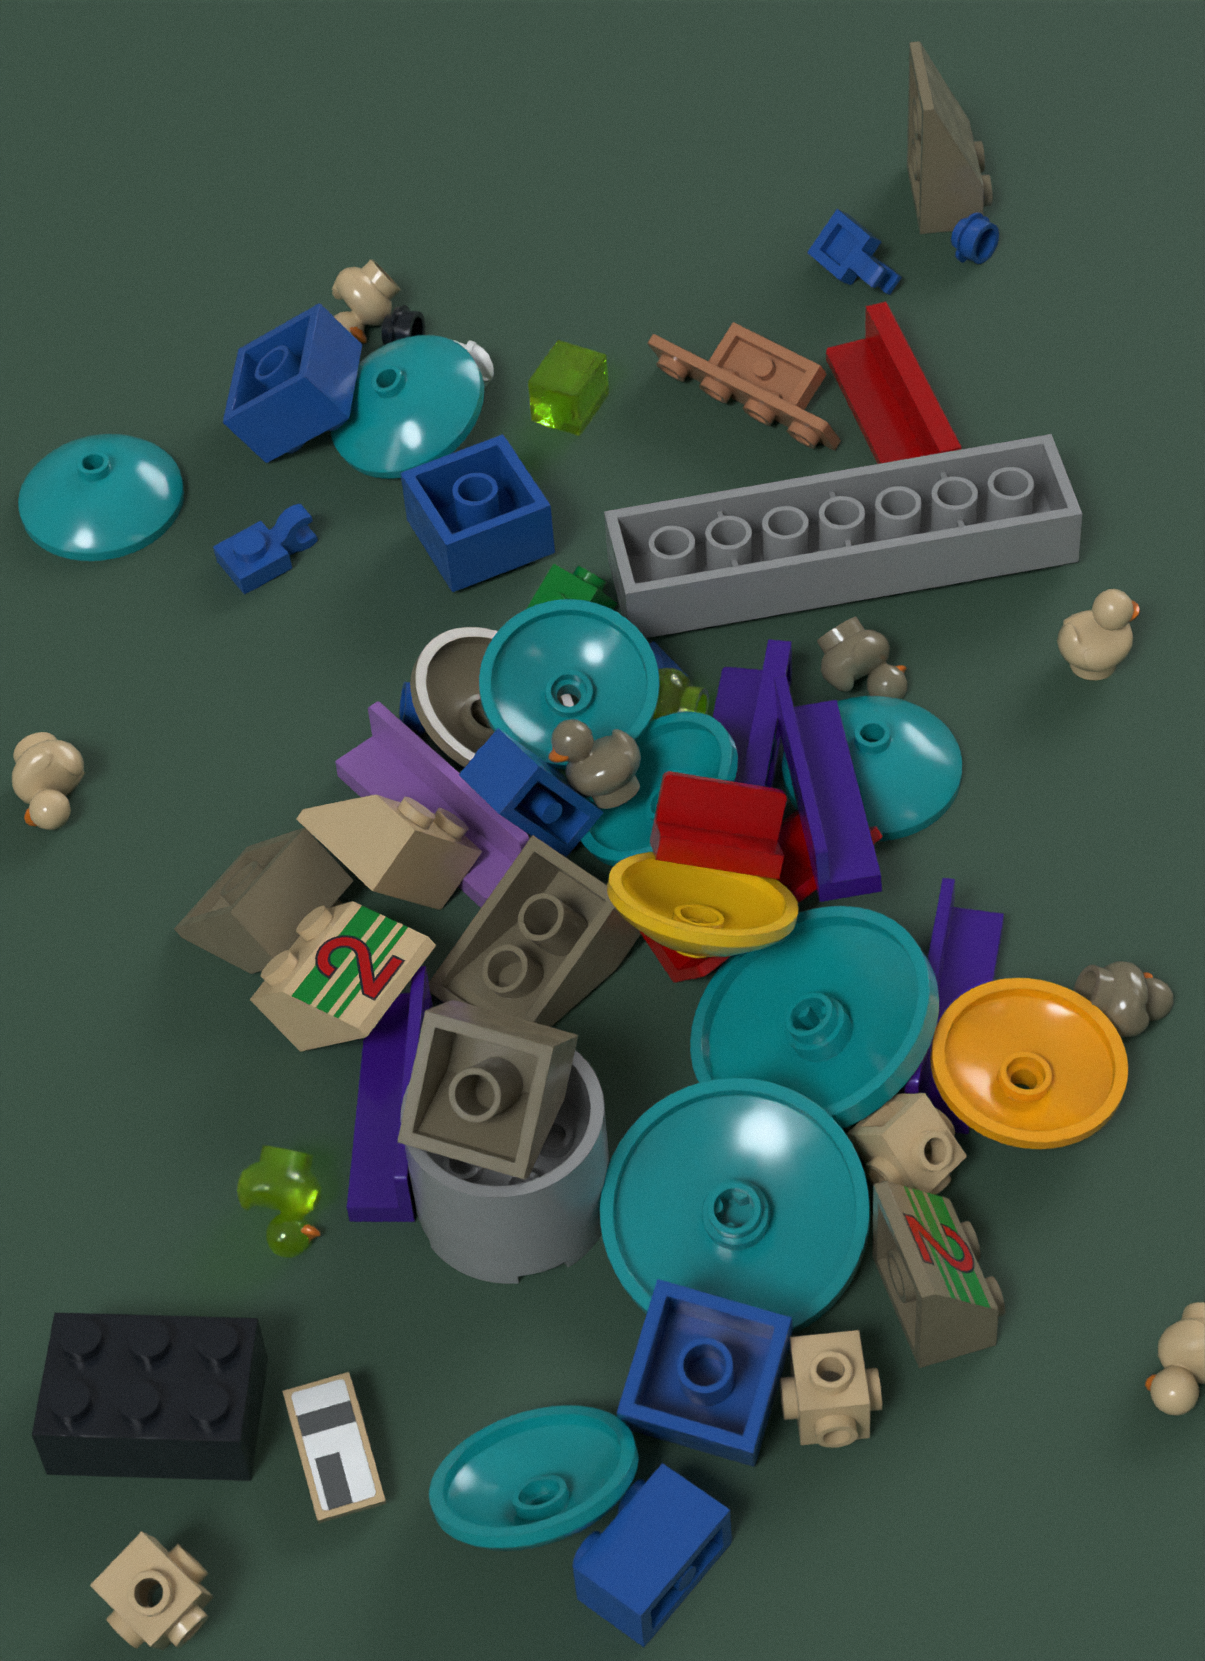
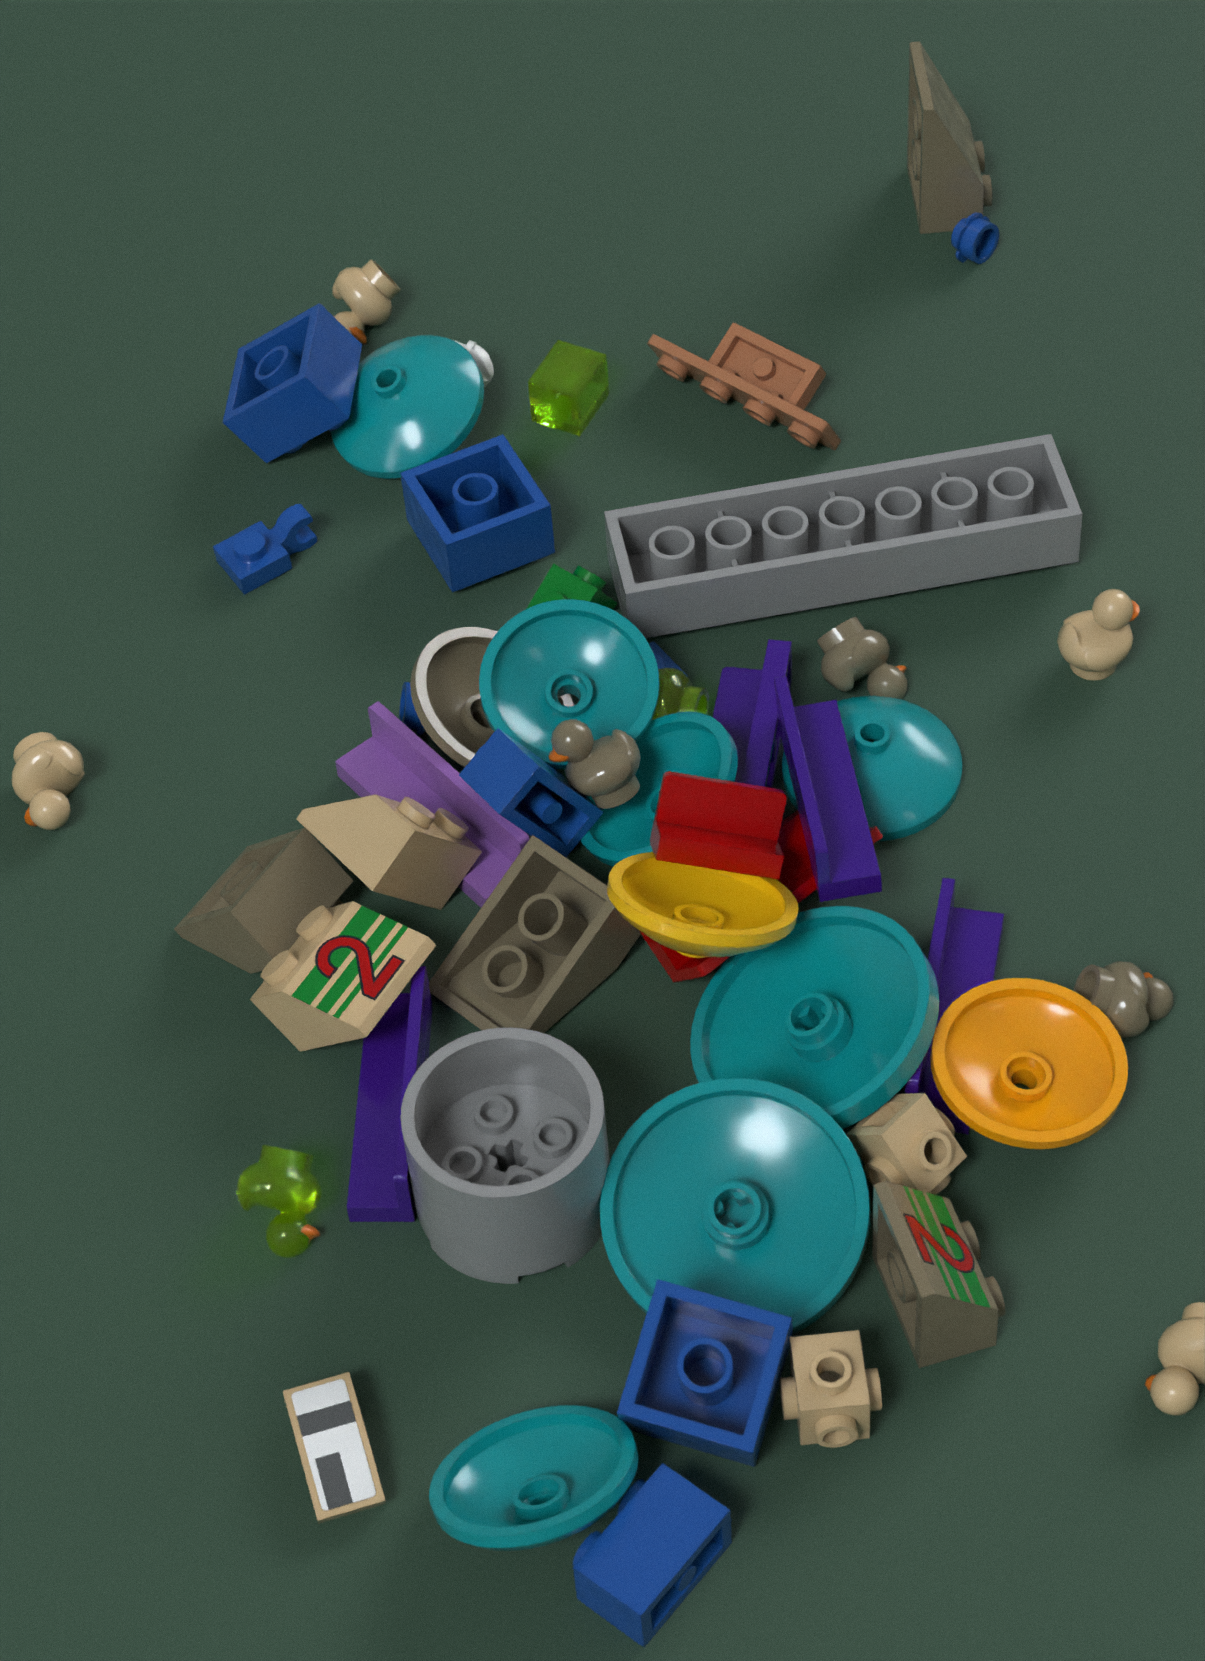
teal dish [18,434,184,561] -> none
black brick [32,1312,268,1481] -> none
tan brick [90,1531,213,1650] -> none
black plate [381,305,425,345] -> none
dark tan slope [397,1000,578,1180] -> none
blue plate [807,209,902,295] -> none
red panel [826,301,961,464] -> none

